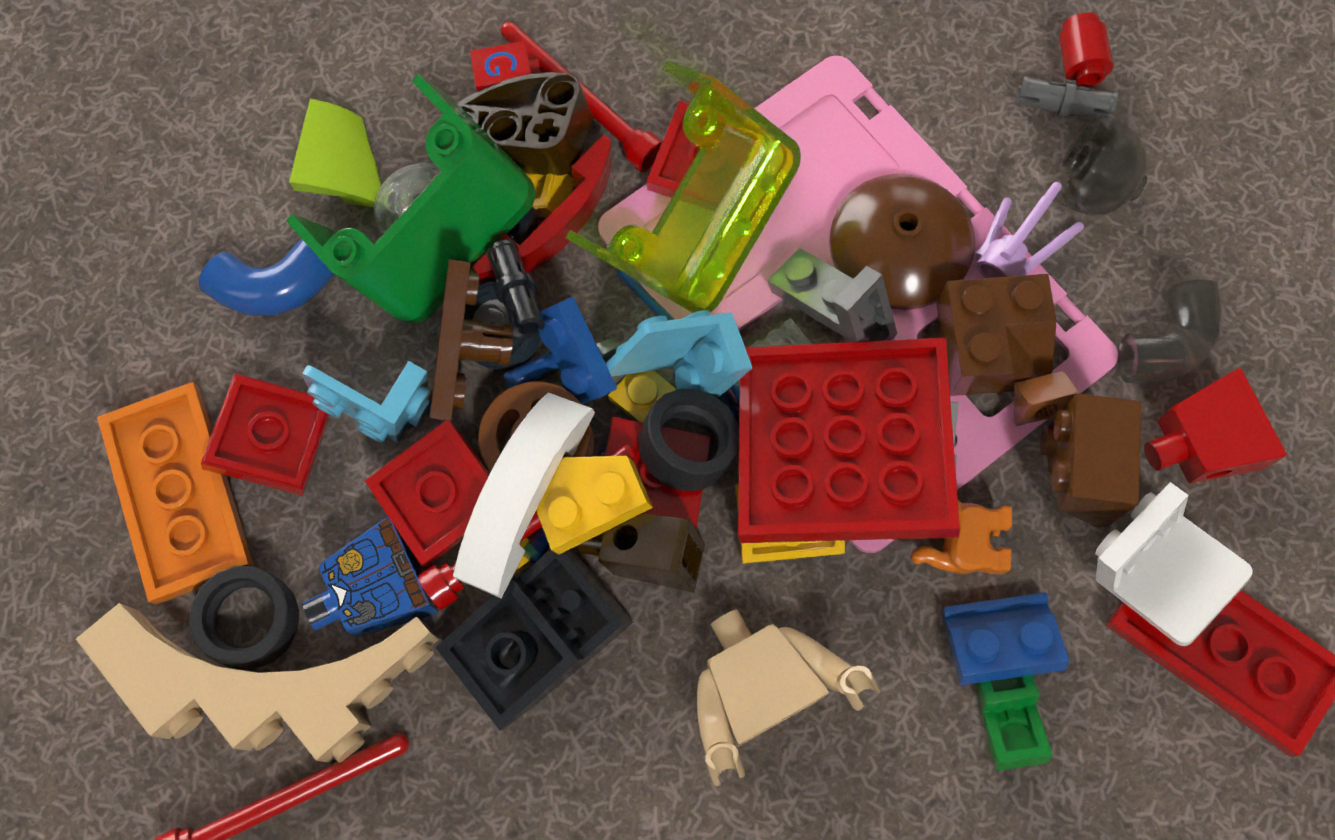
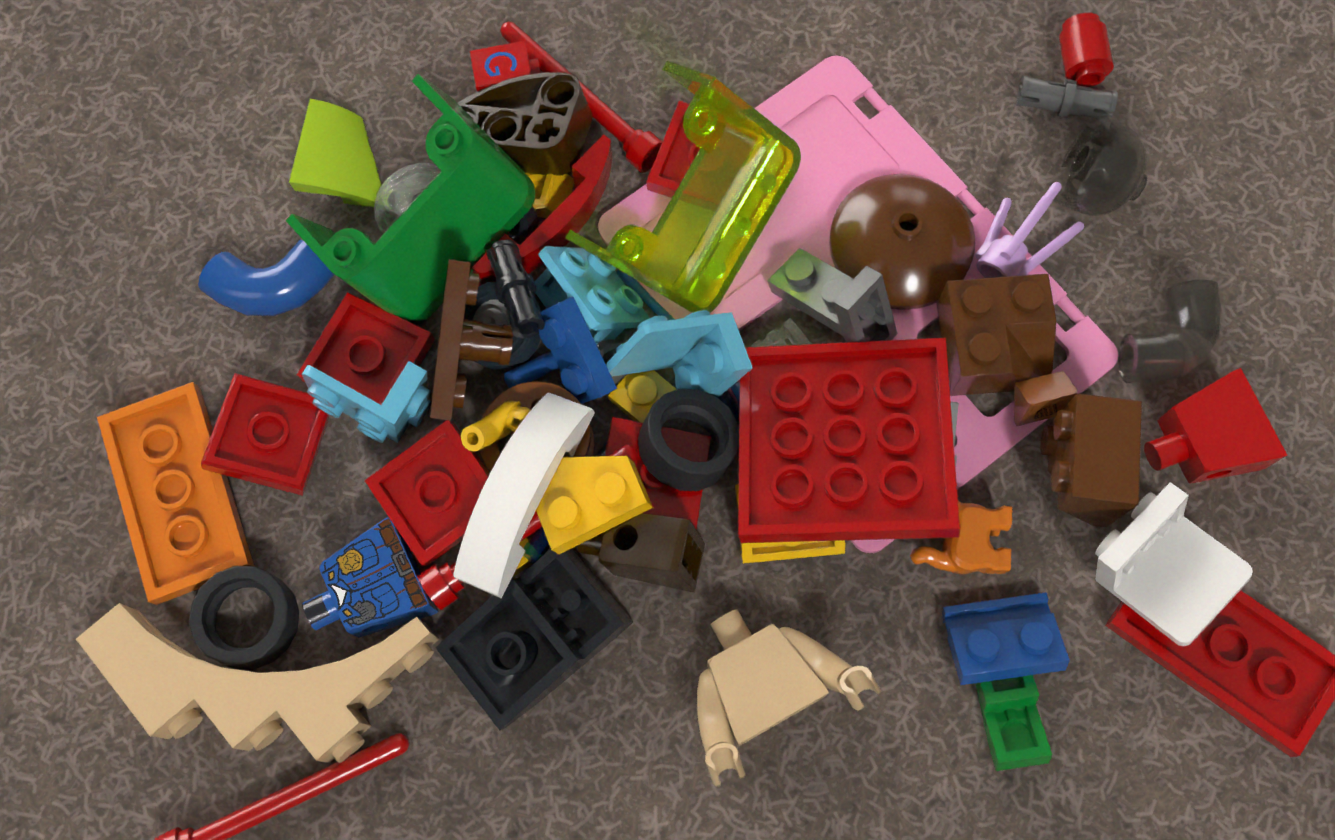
none -> red plate [296,292,435,405]
none -> yellow arm [461,401,531,452]
none -> medium azure bracket [535,246,649,344]

